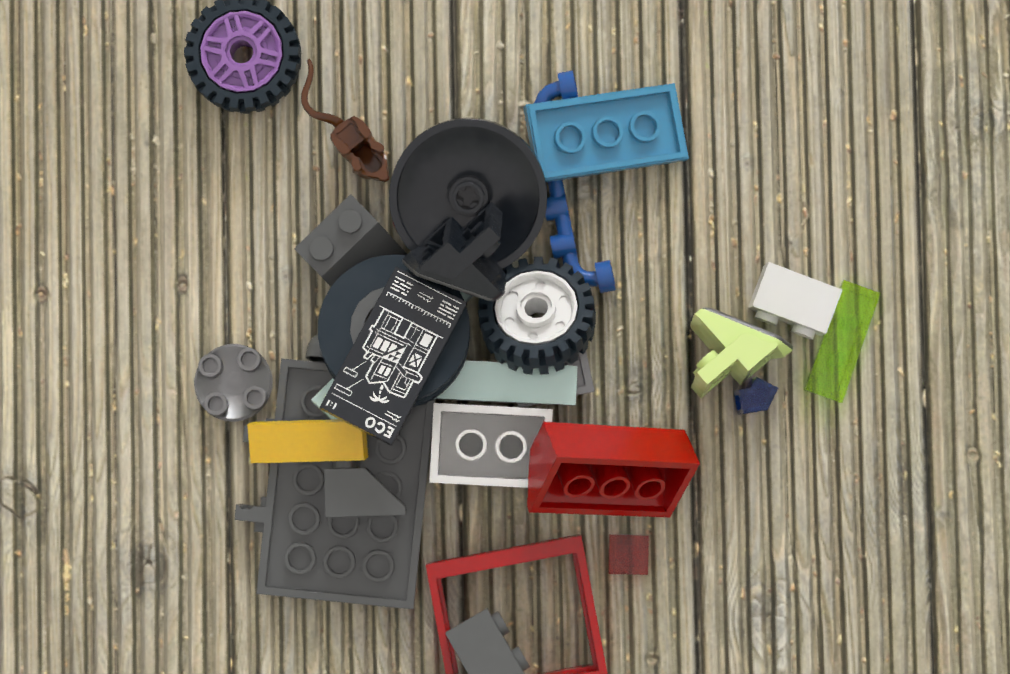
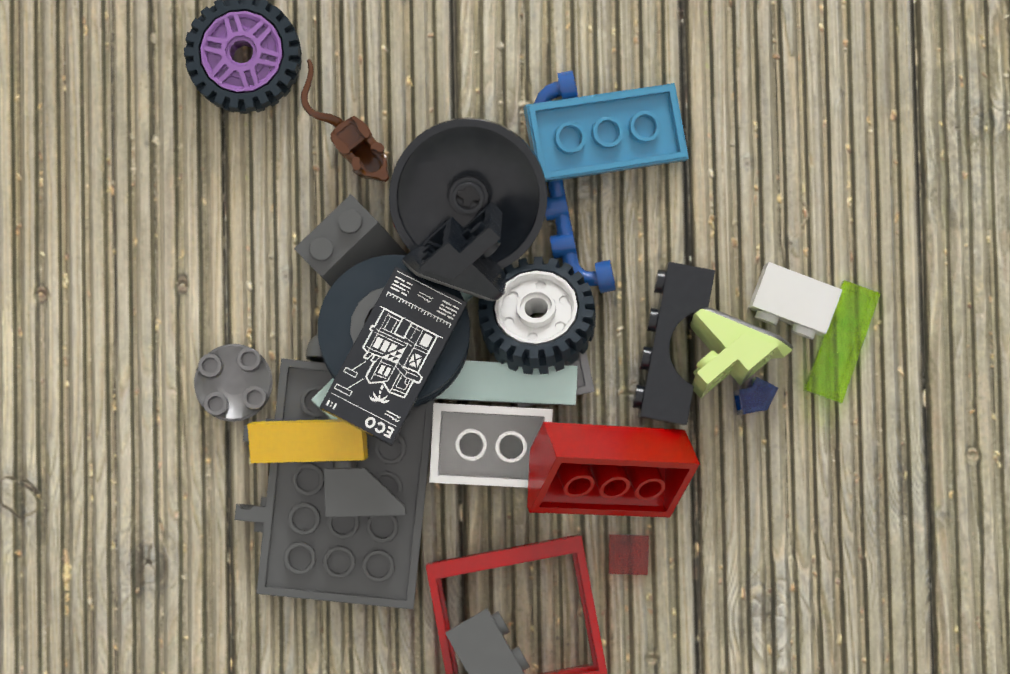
none -> black arch [632,262,715,426]

